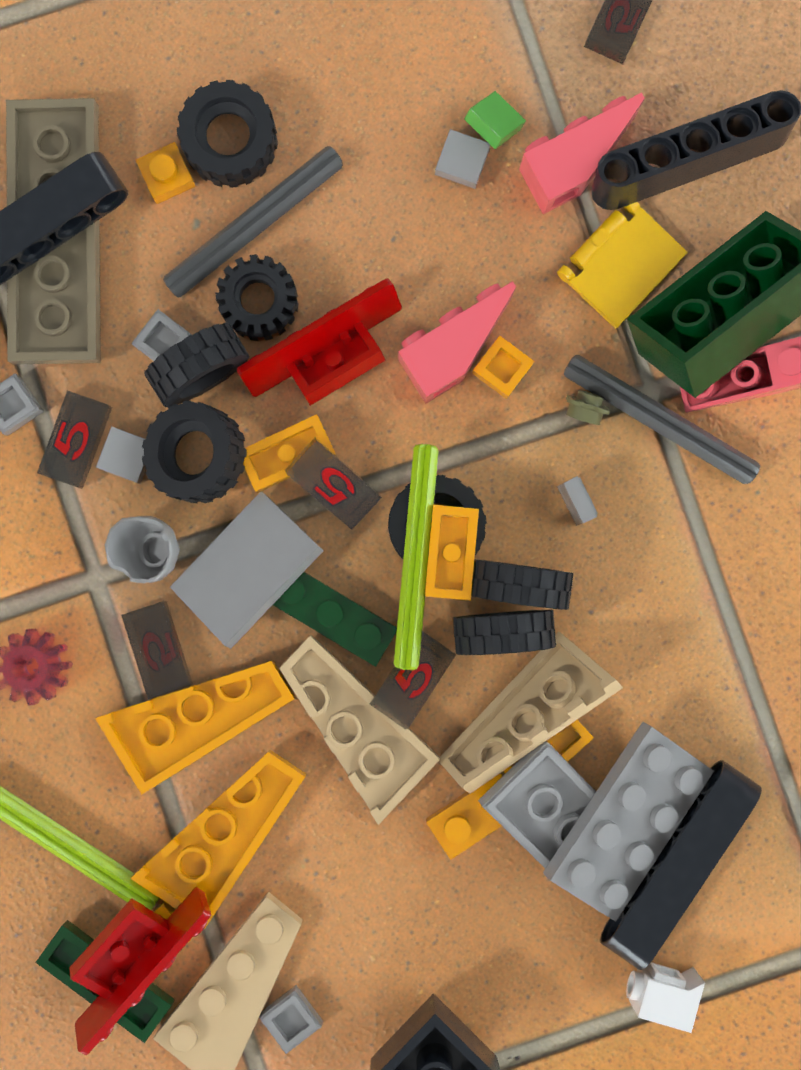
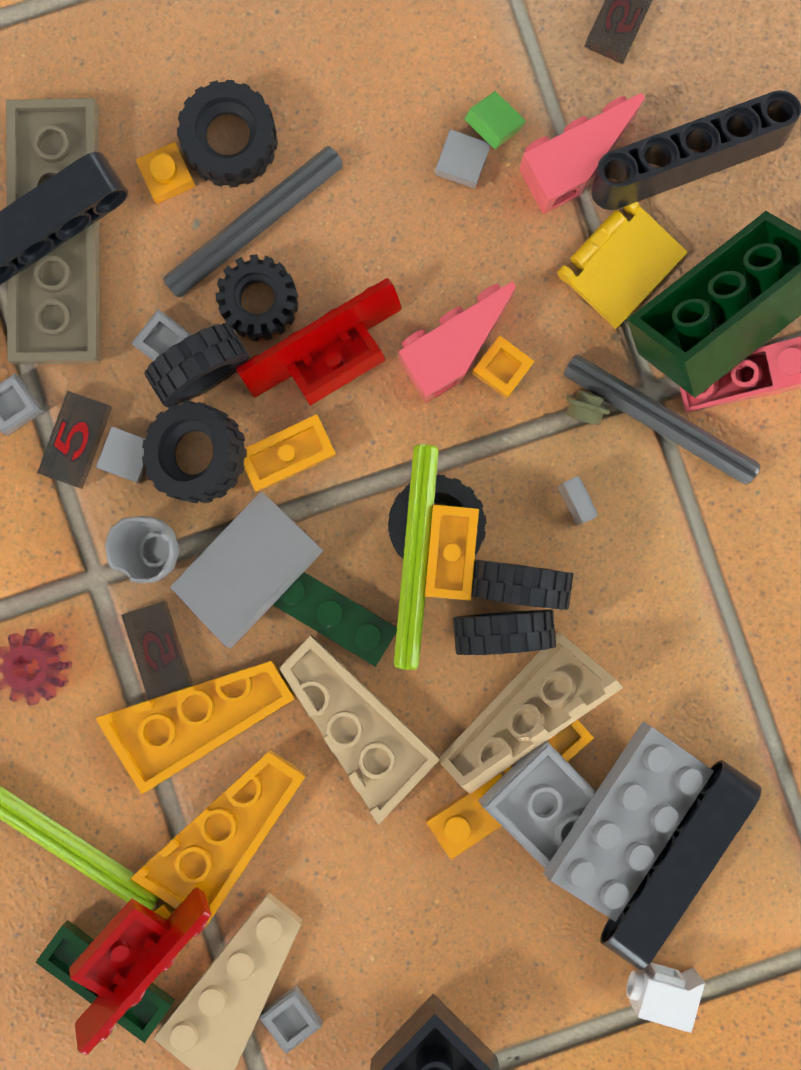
clear smoke tile [285,437,382,530] -> none
clear smoke tile [369,631,456,730] -> none

